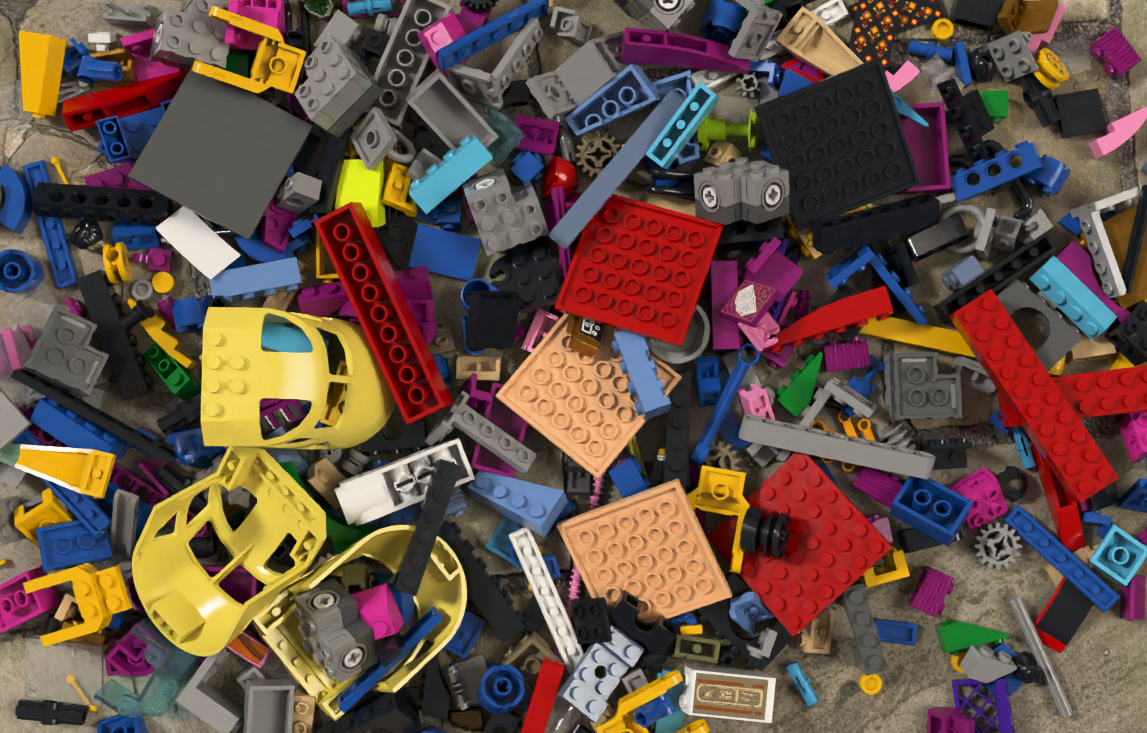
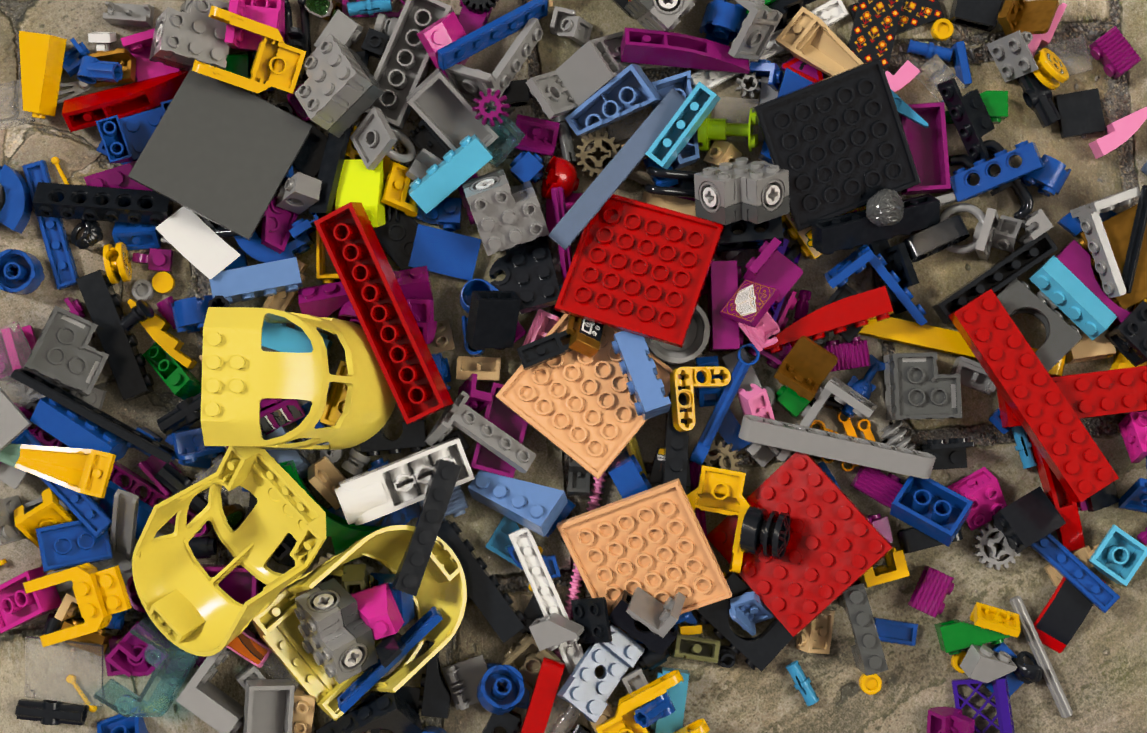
clear plate [4,281,63,342] -> none
blue bracket [442,608,487,660] -> none
dark brown rock [447,706,484,732] -> none
slope [679,666,776,723] -> none
light grey bracket [746,627,778,659] -> none
sand blue brick [941,255,985,291] -> none
black piece [968,50,997,83] -> none
black piece [996,466,1029,502] -> none
blue bracket [1079,510,1113,538] -> none
magenta panel [1120,575,1146,621] -> none
none -> magenta gear [472,88,510,127]
none -> black hinge [516,328,574,370]
none -> light grey slope [529,613,585,651]
none -> light grey bracket [626,587,686,638]
none -> yellow beam [670,366,731,432]
none -> pearl gold bracket [774,336,838,402]
none -> dark grey hair [866,189,904,227]
none -> yellow bracket [970,602,1021,638]
none -> black brick [992,486,1066,554]

